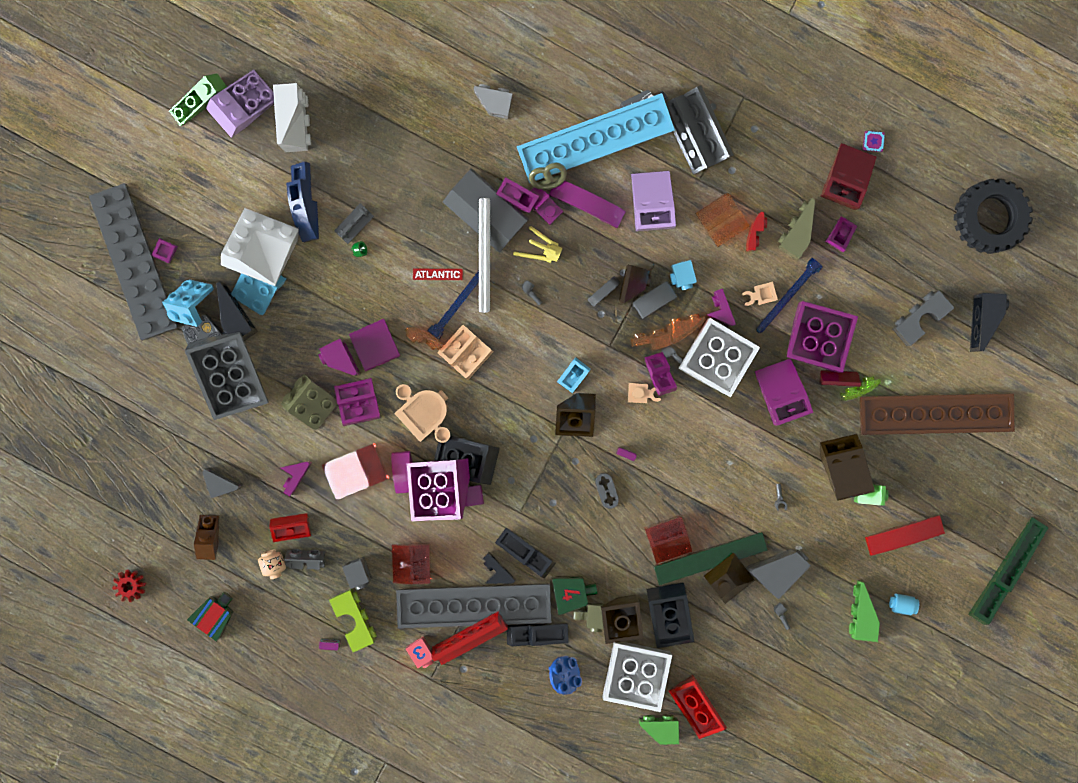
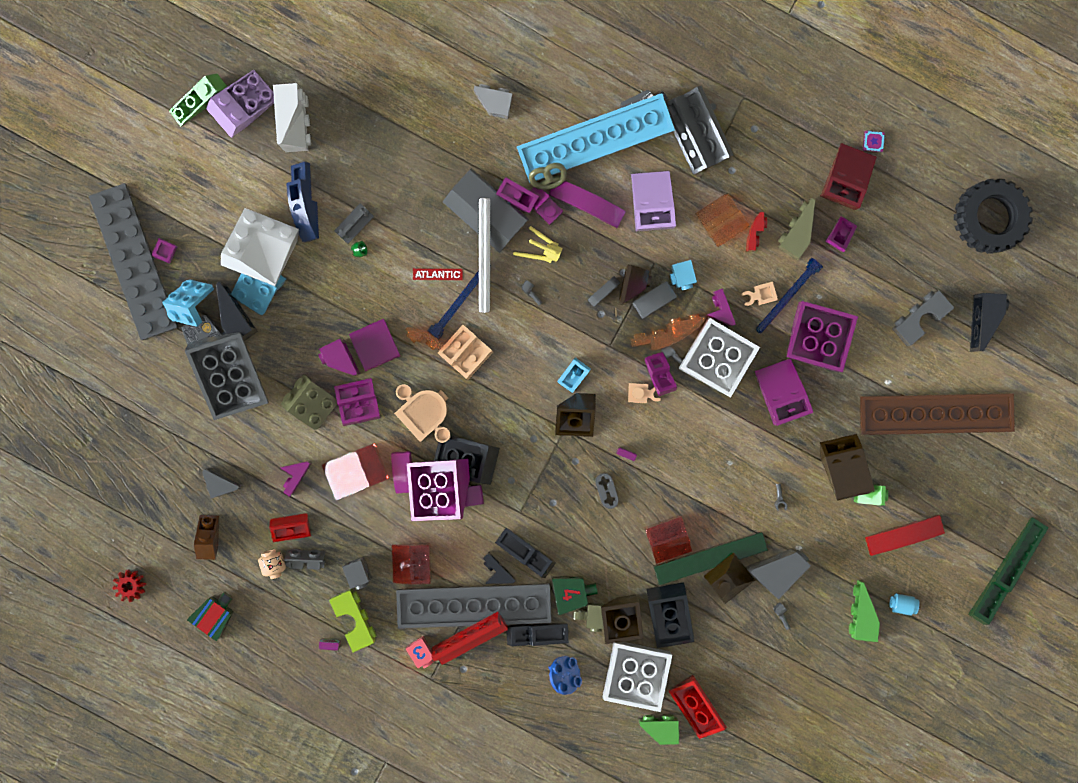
dark red slope [819,370,861,387] -> none
clear neon green slope [840,376,881,401] -> none

